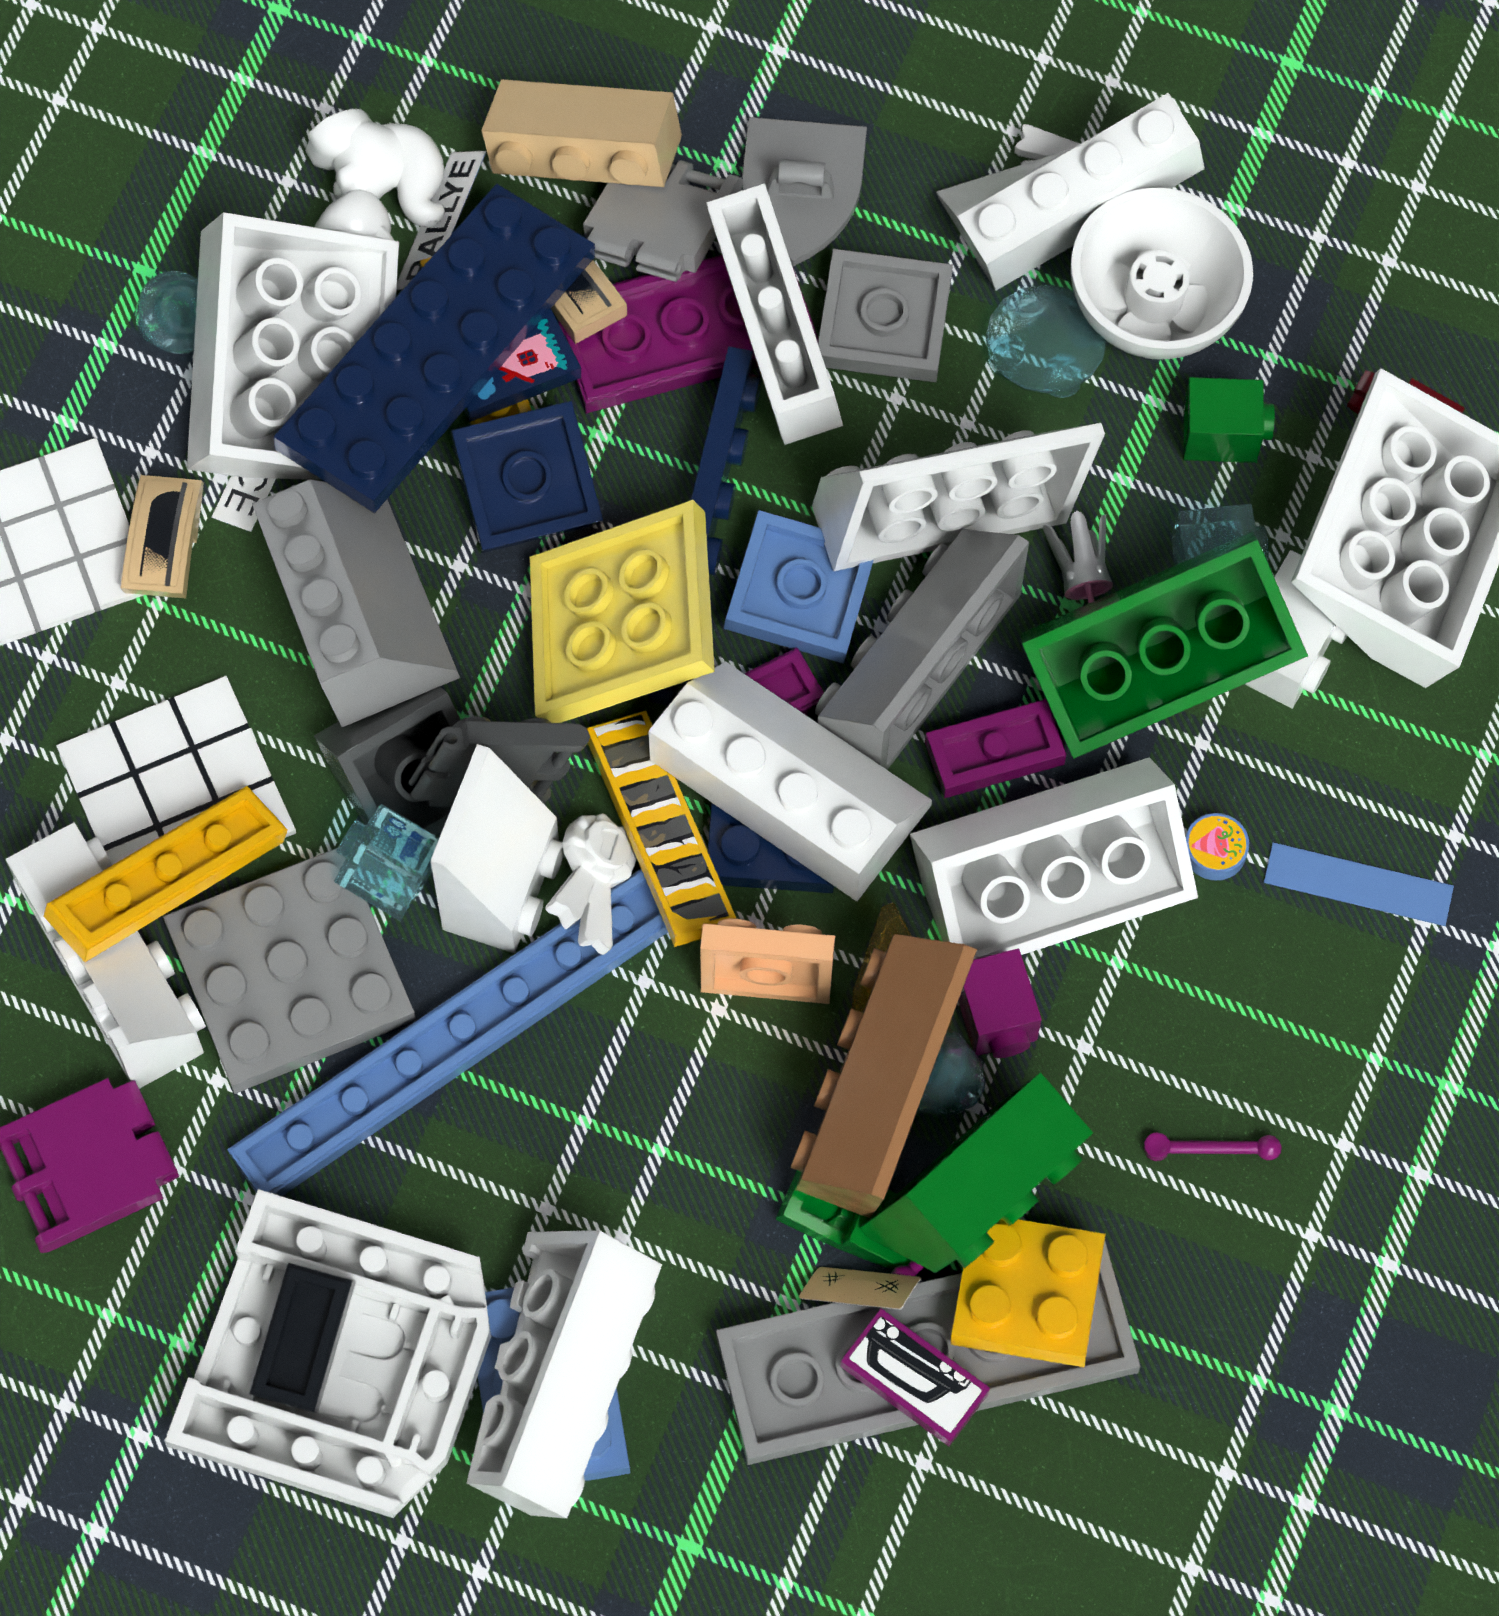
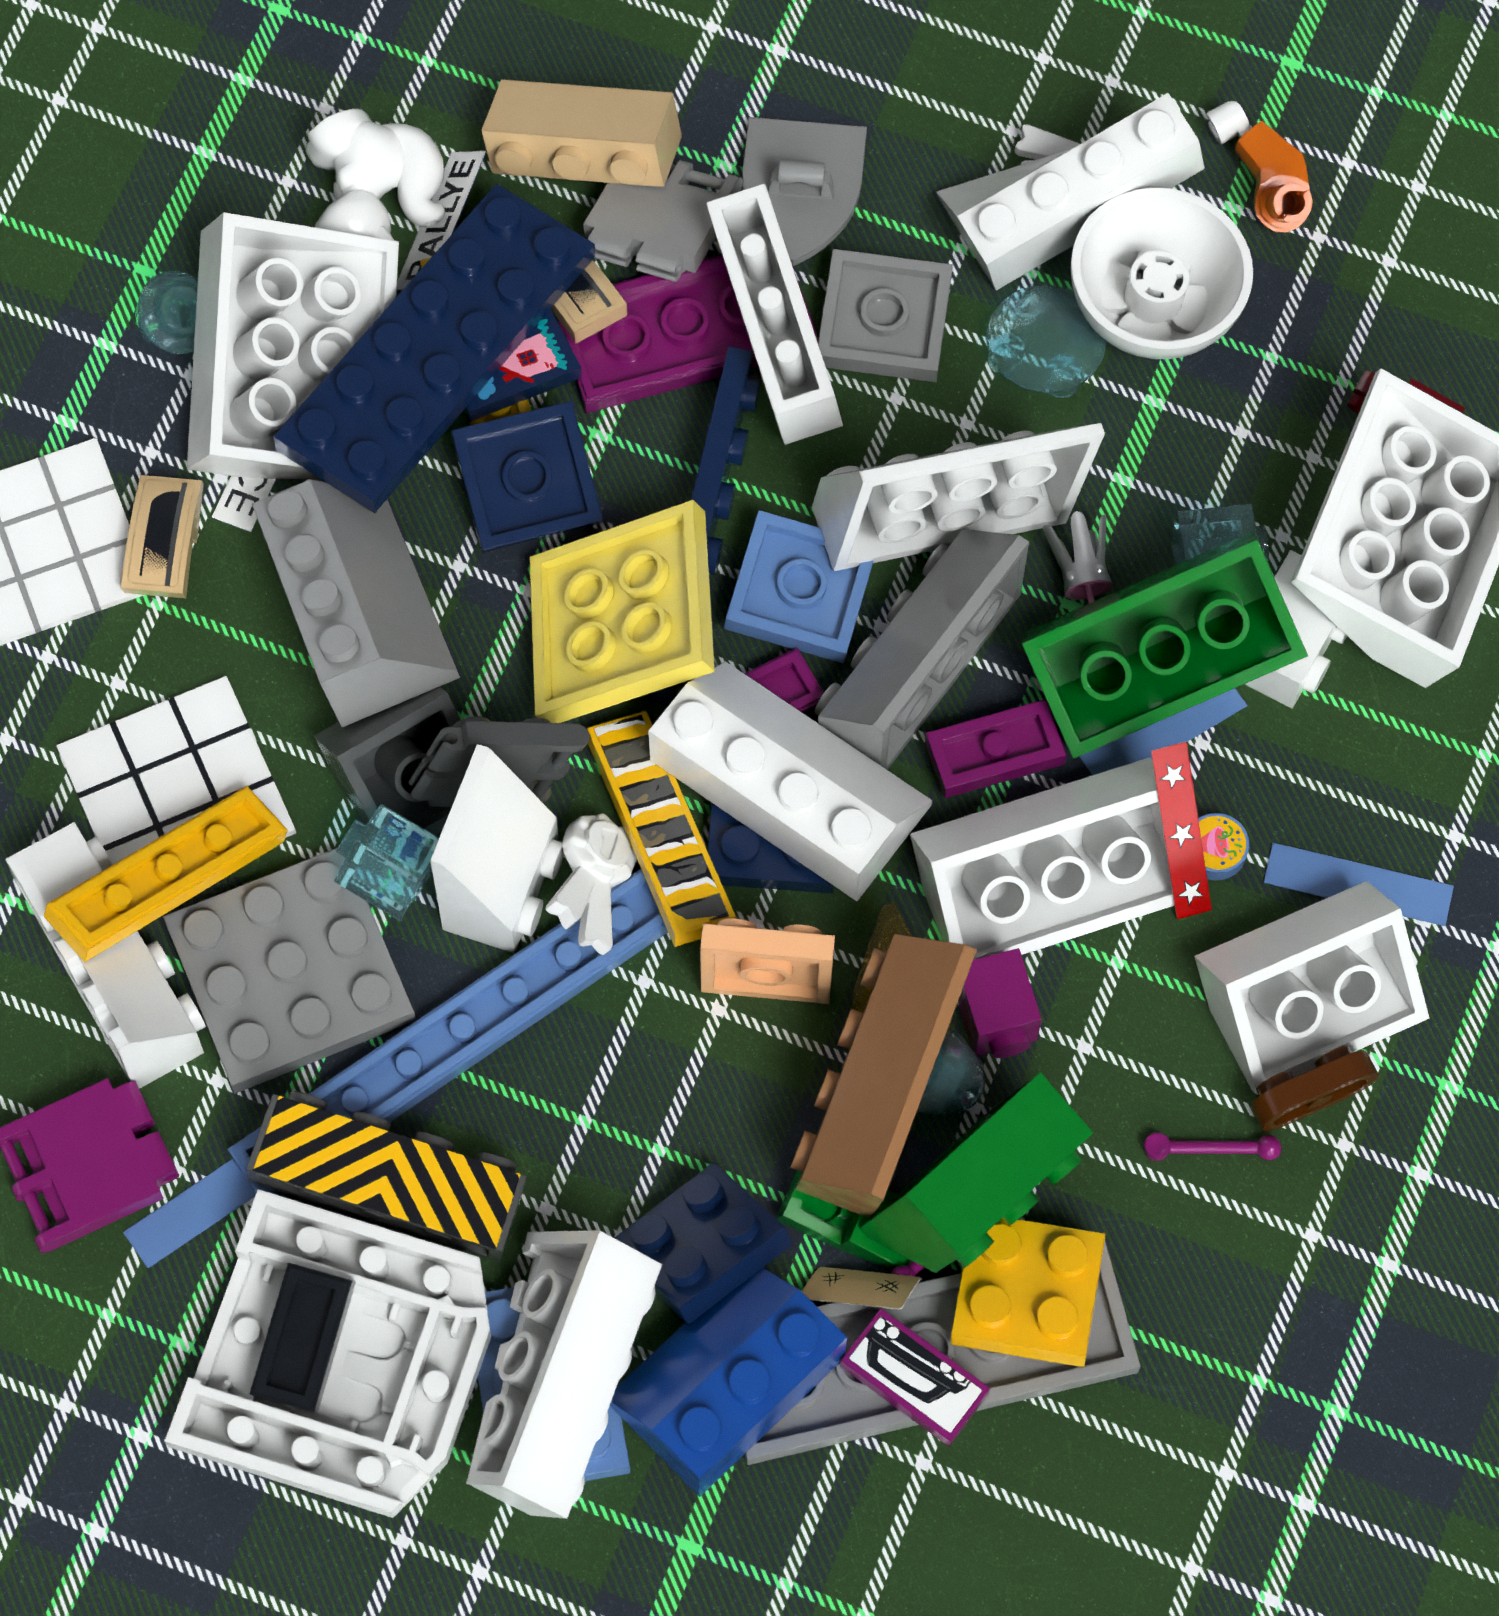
green brick [1183,377,1275,463] -> none
none -> medium blue sticker [123,1159,256,1268]
none -> brick [246,1091,527,1263]
none -> blue slope [610,1268,847,1497]
none -> dark blue plate [614,1162,793,1325]
none -> medium blue sticker [1079,688,1248,775]
none -> sticker [1151,741,1212,920]
none -> white slope [1194,881,1429,1095]
none -> orange arm [1207,101,1313,232]
none -> reddish brown plate [1250,1046,1379,1131]

